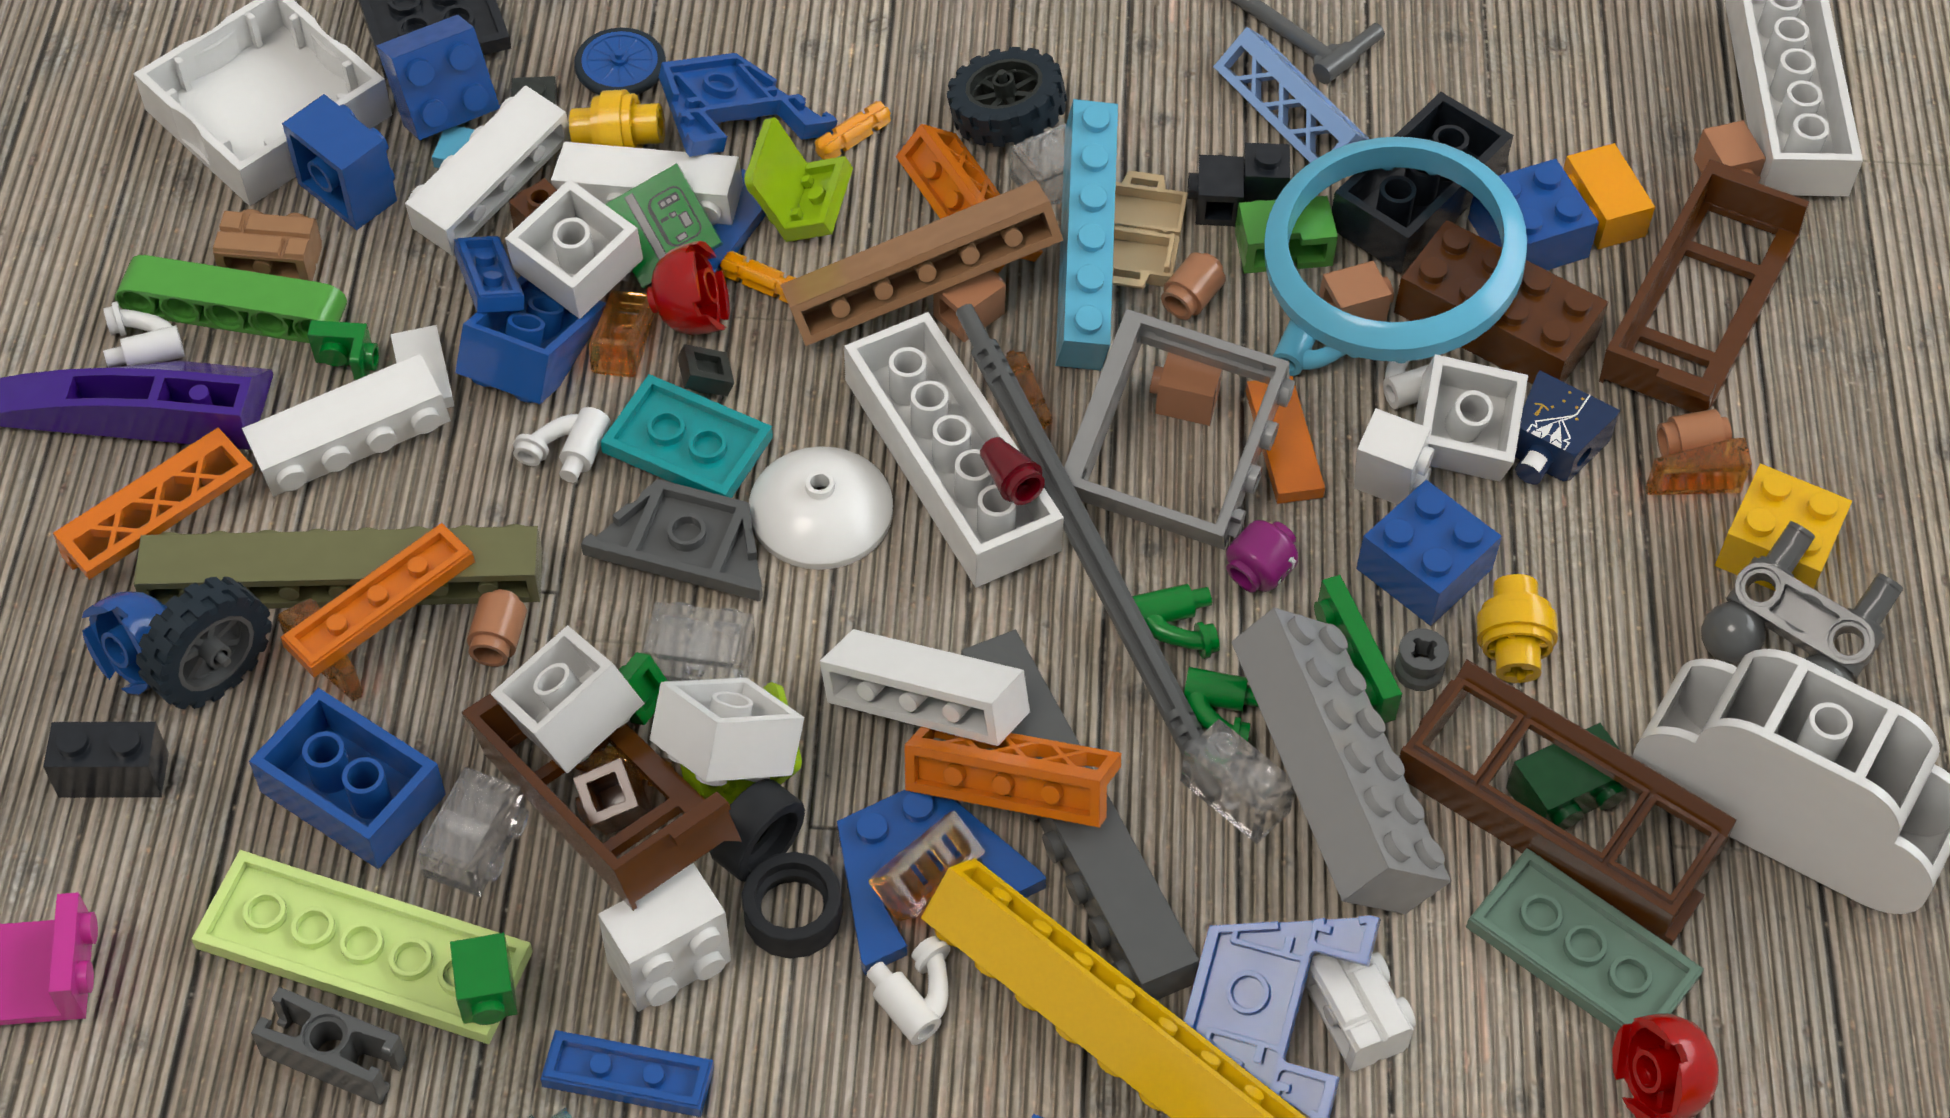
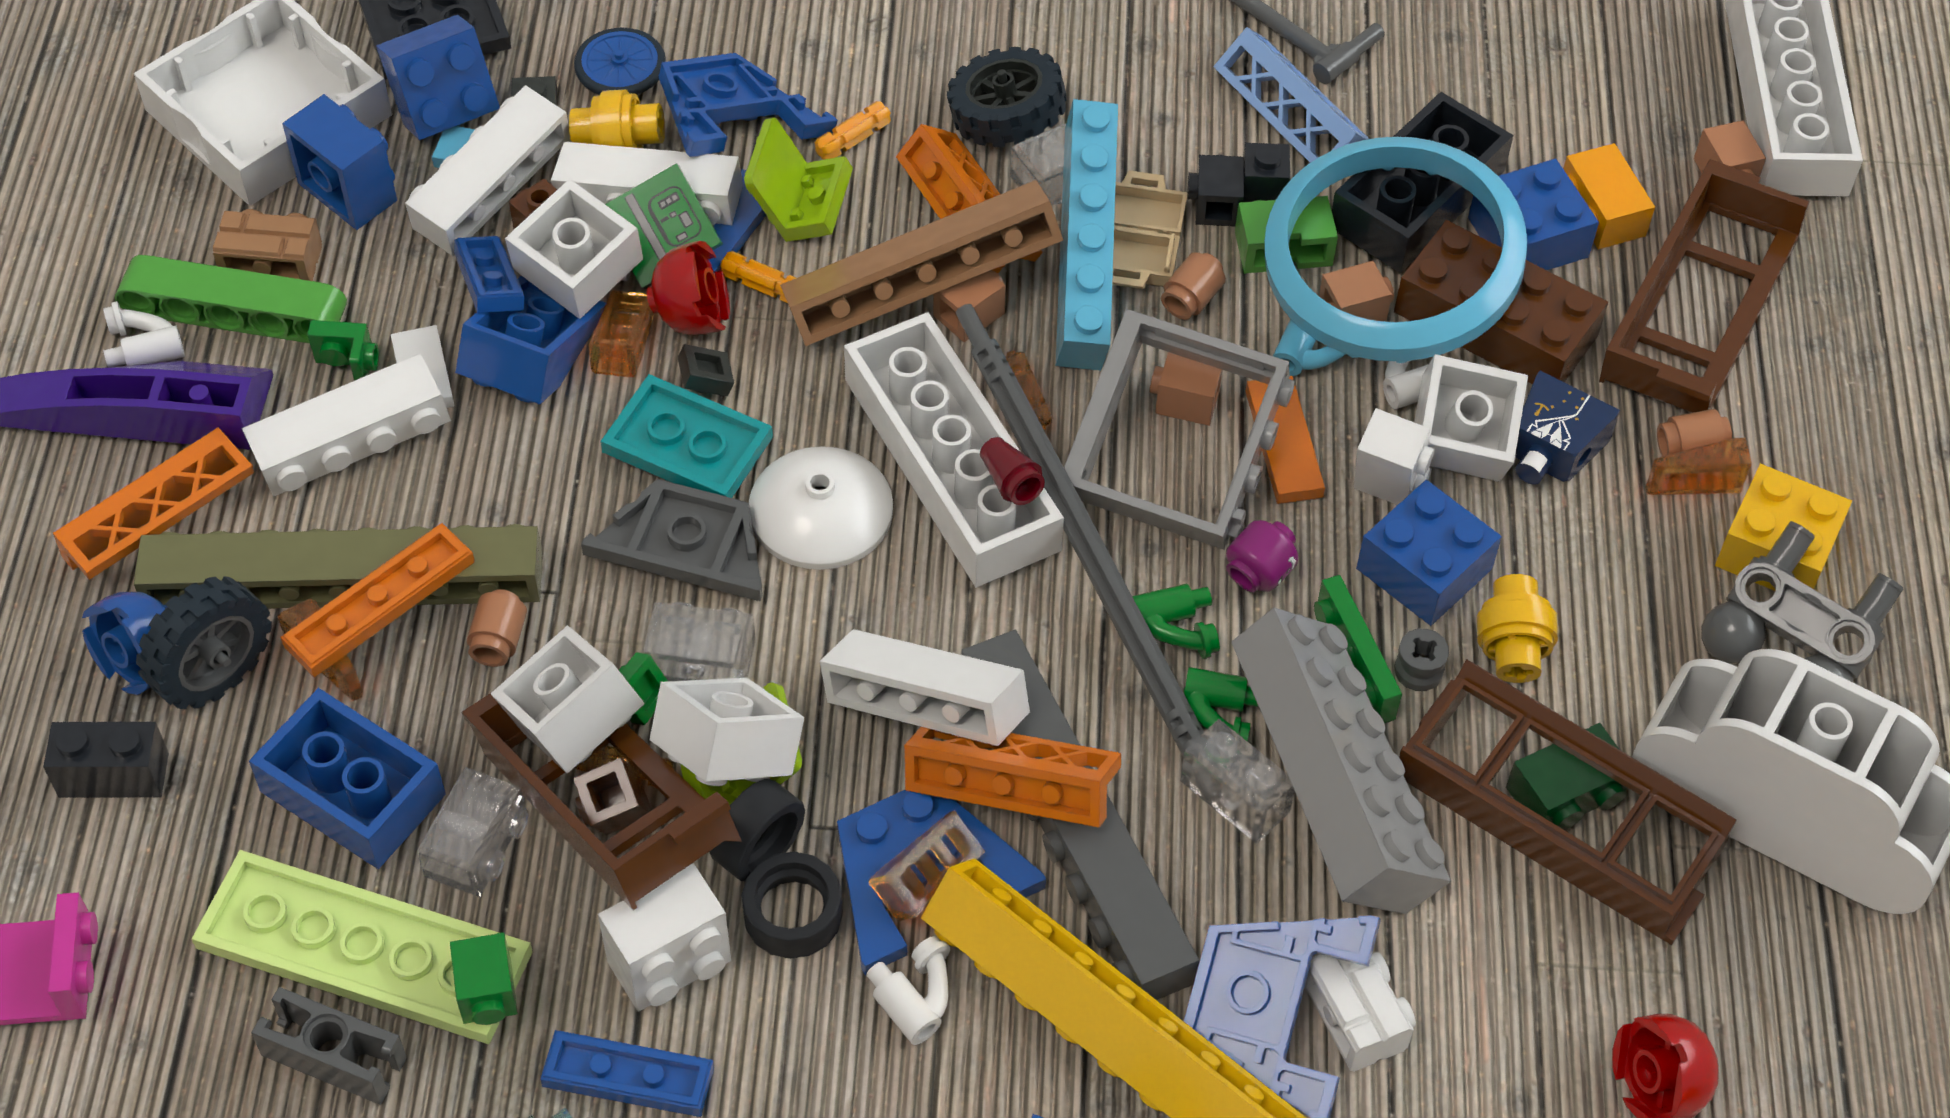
white plant [513,407,611,483] -> none
sand green tile [1466,848,1704,1033] -> none

